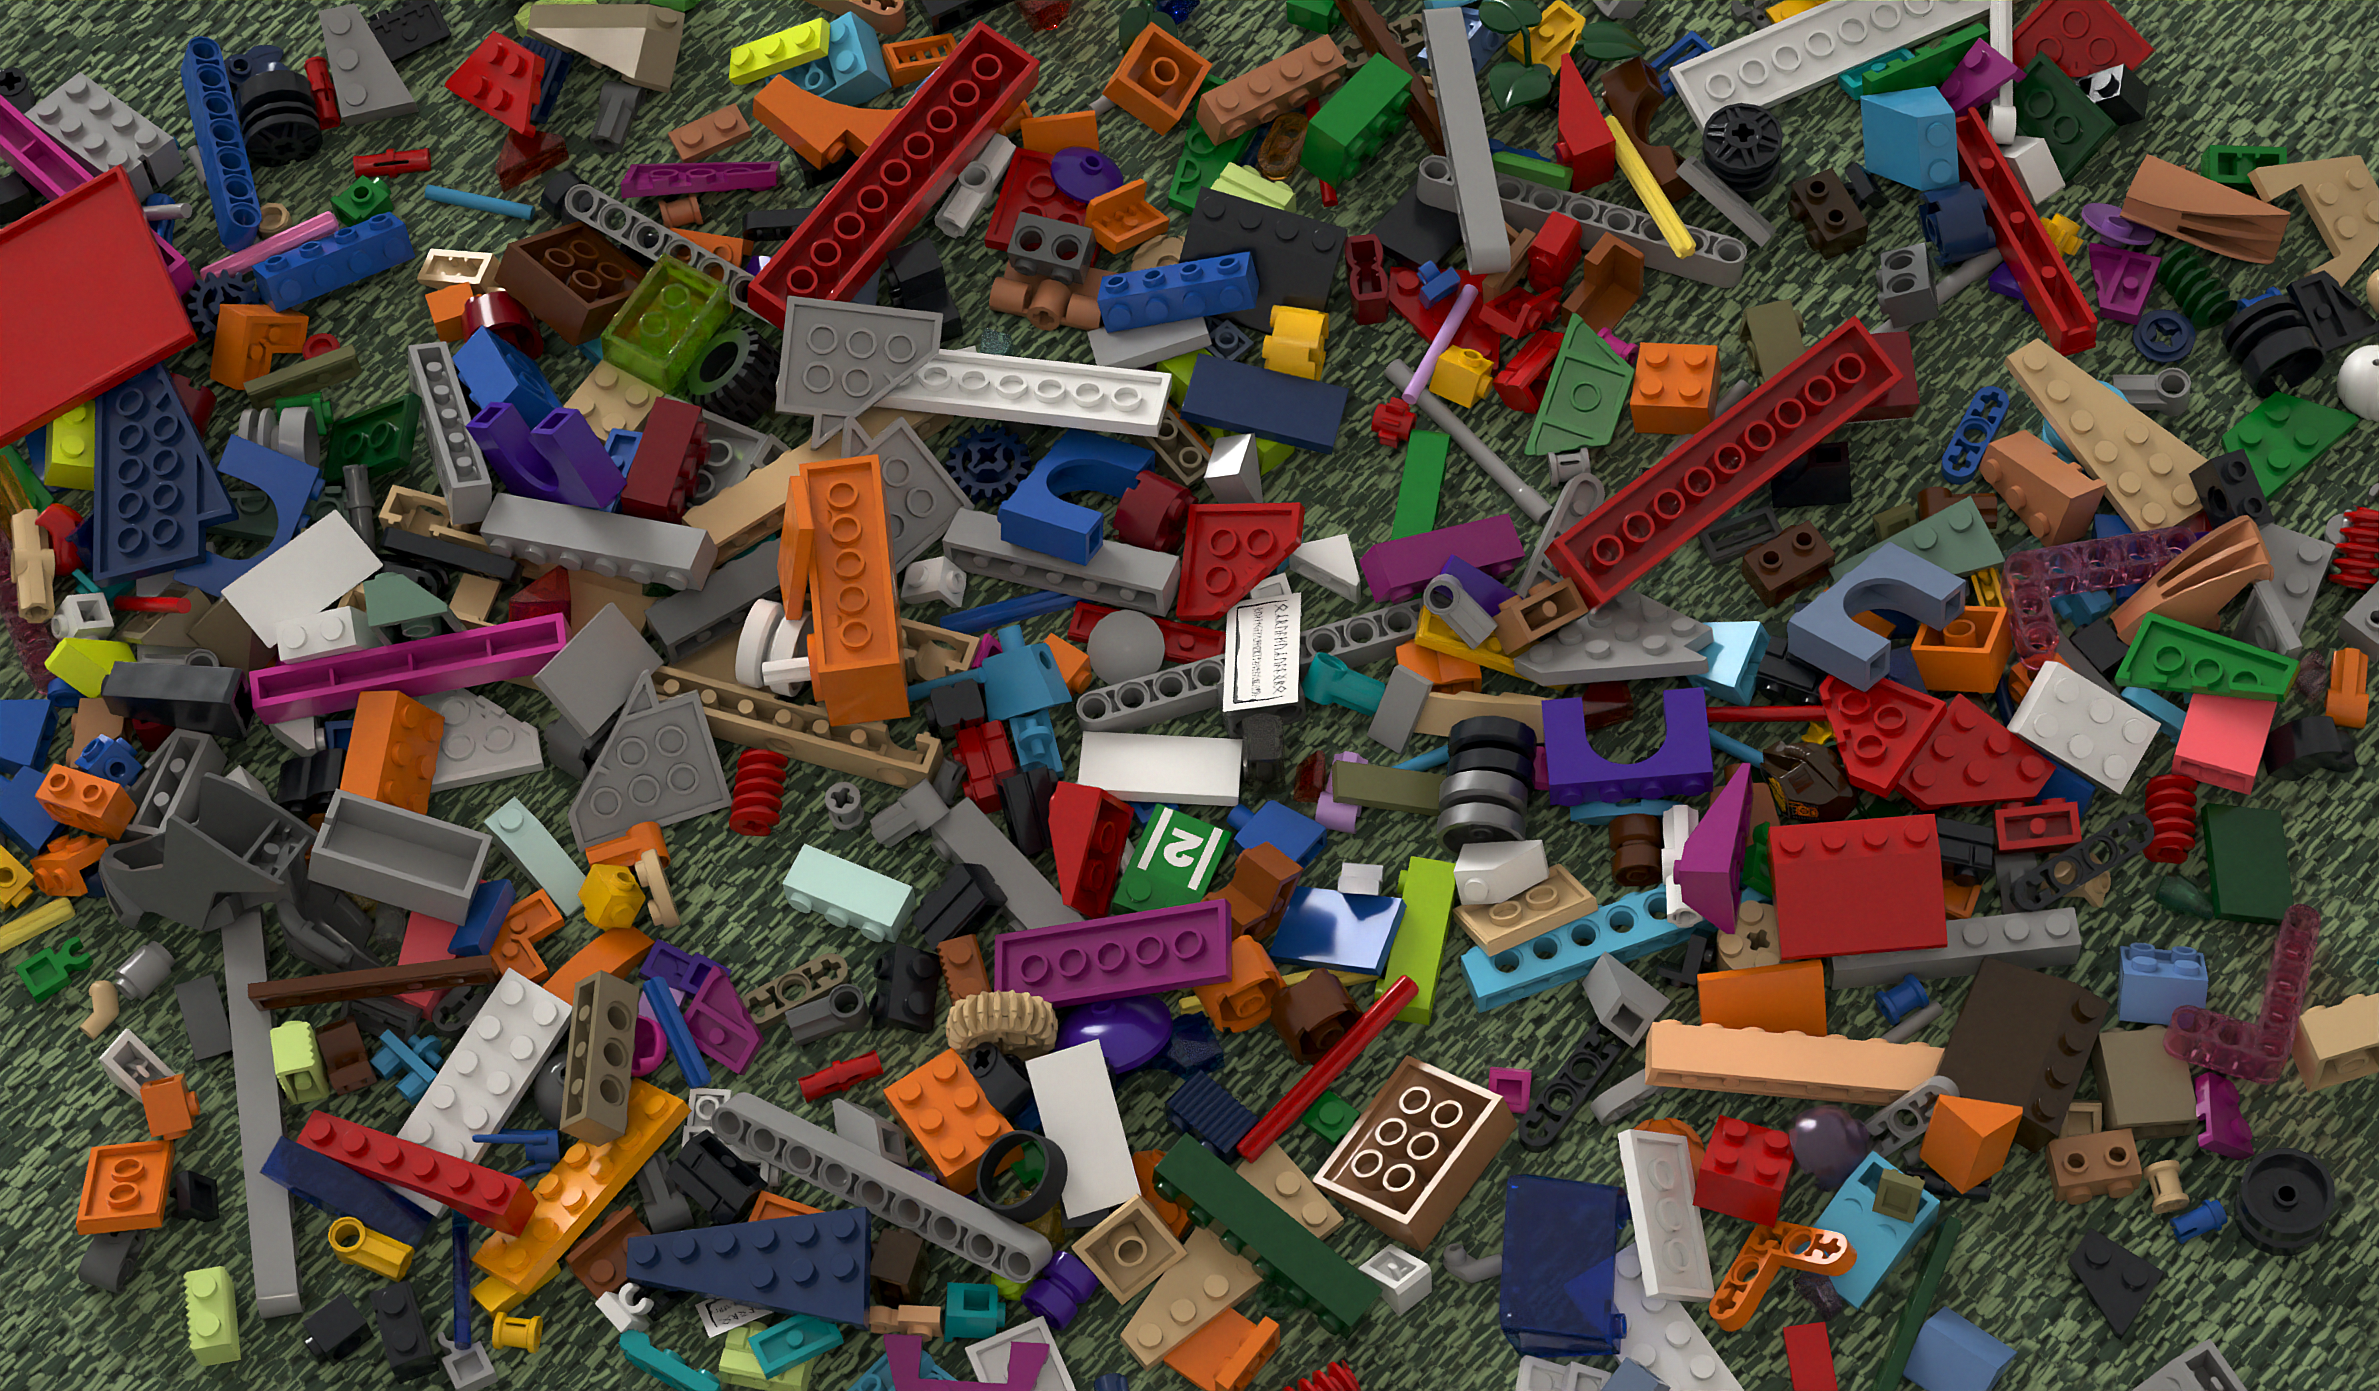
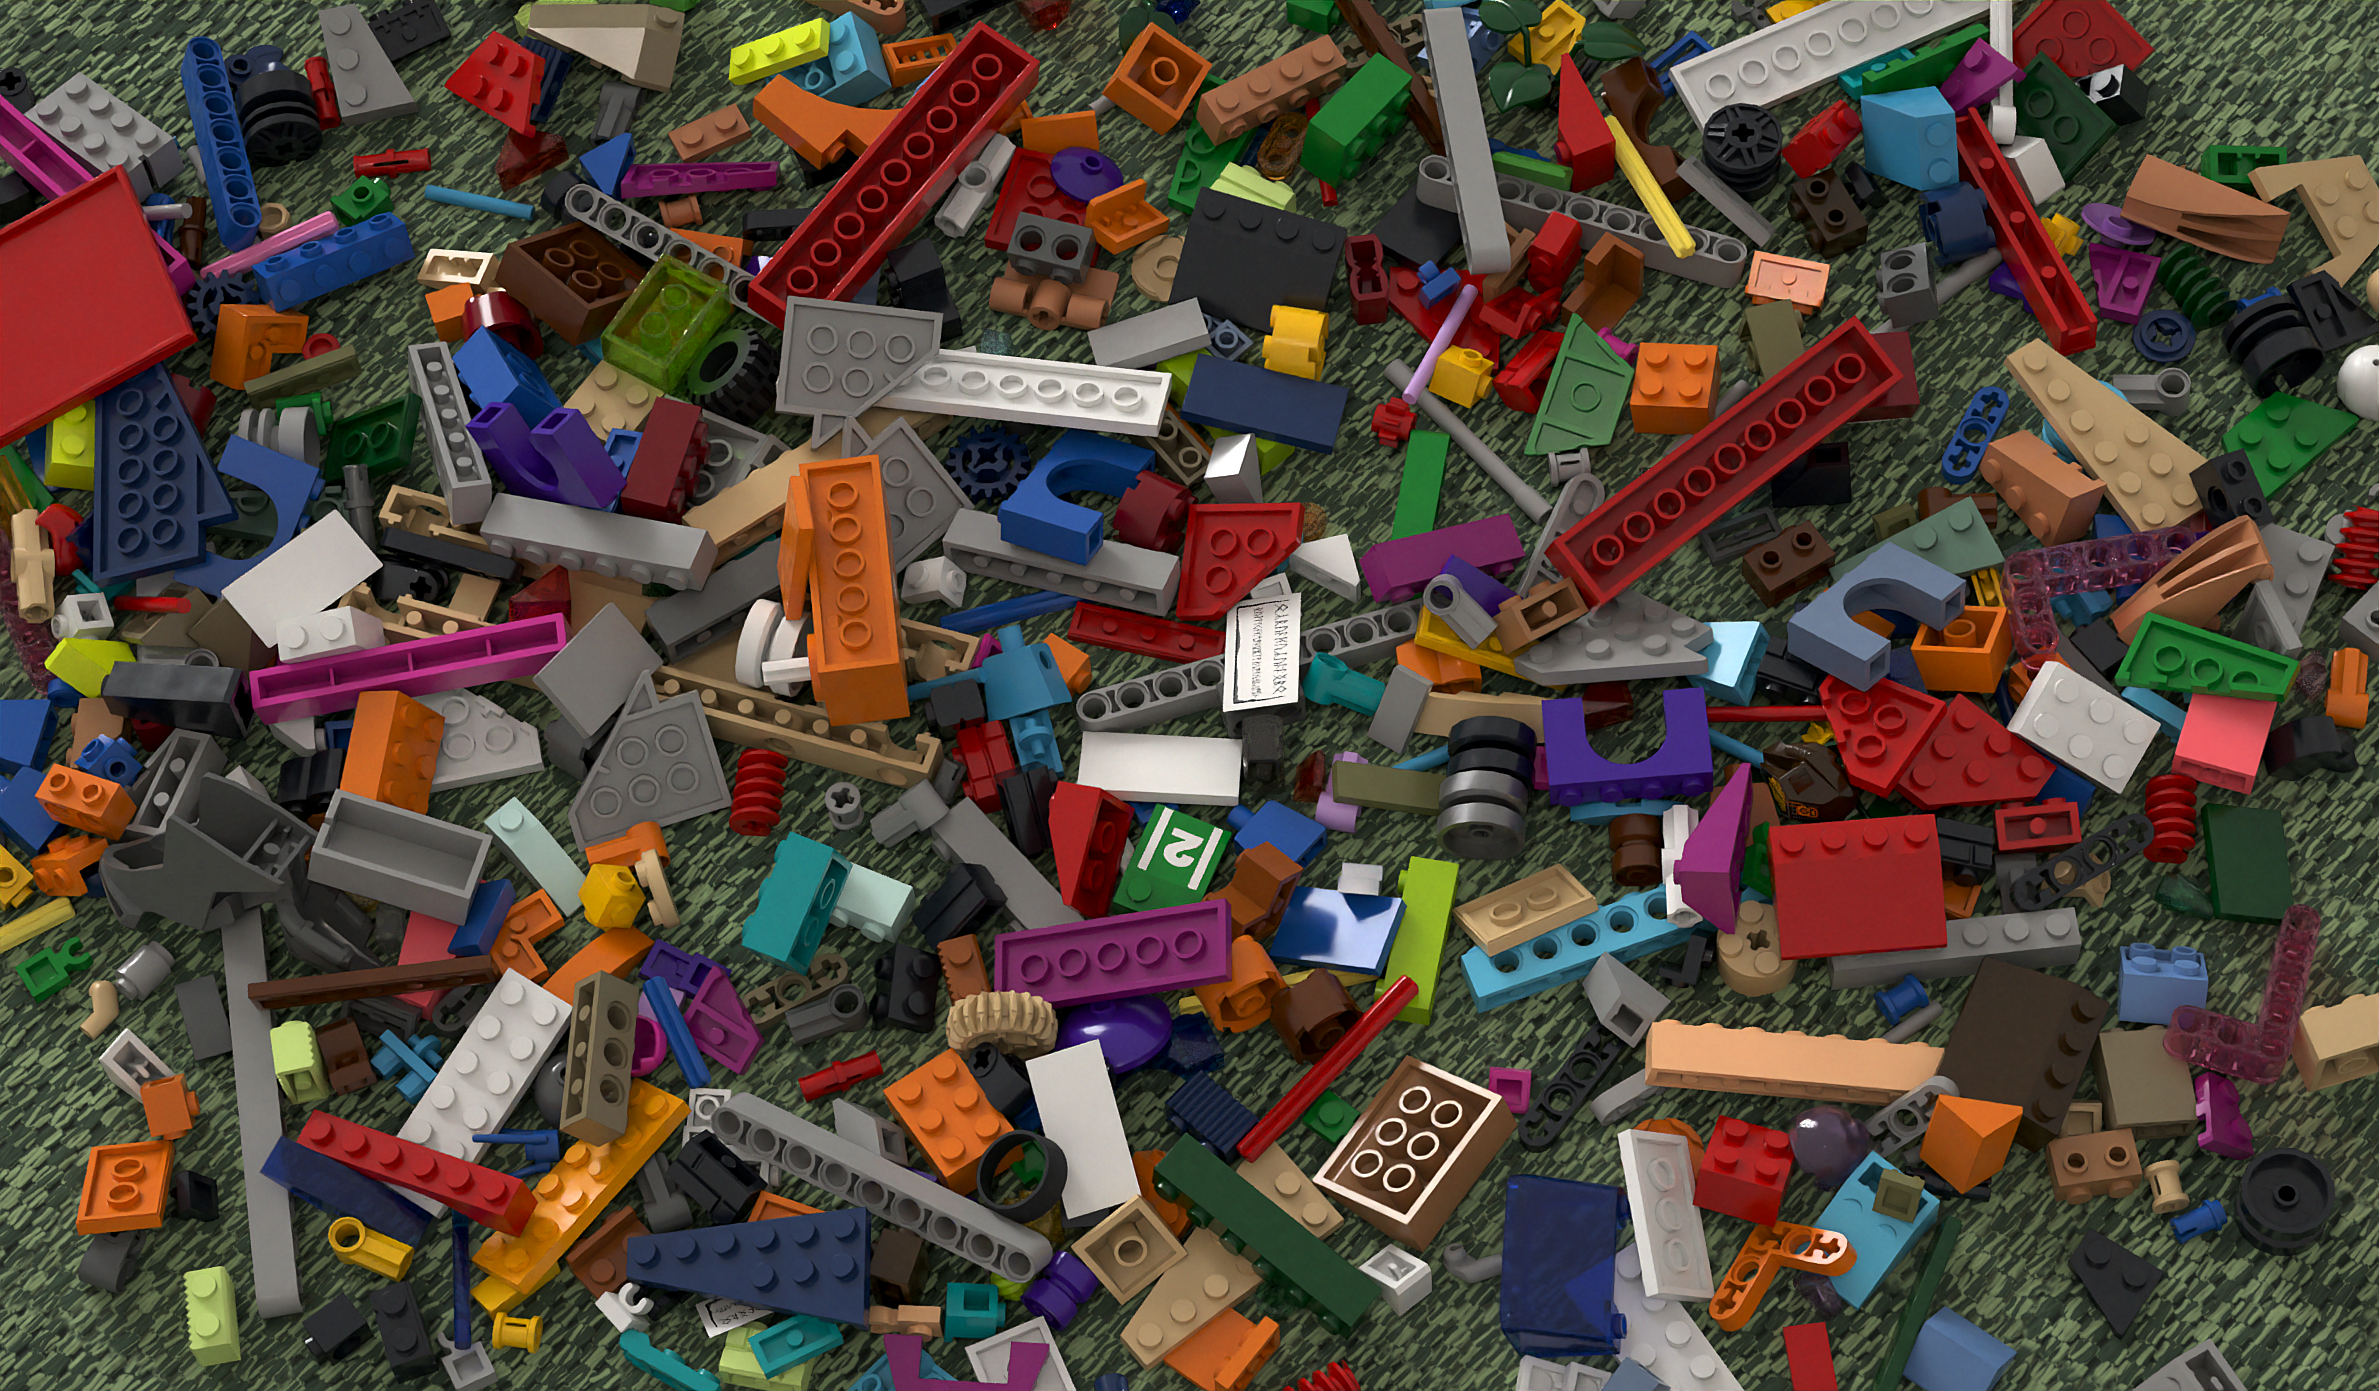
sand green slope [363,572,467,646] -> none
light grey dish [1087,609,1165,685] -> none
blue brick [1097,251,1259,333] -> none
white slope [1453,840,1550,905] -> none
orange tile [1697,959,1827,1037] -> none
none -> reddish brown axle [178,196,208,269]
none -> blue slope [579,132,636,214]
none -> teal brick [741,831,853,977]
none -> clear orange tile [1301,502,1327,542]
none -> orange bracket [1744,251,1831,316]
none -> red brick [1781,99,1862,179]

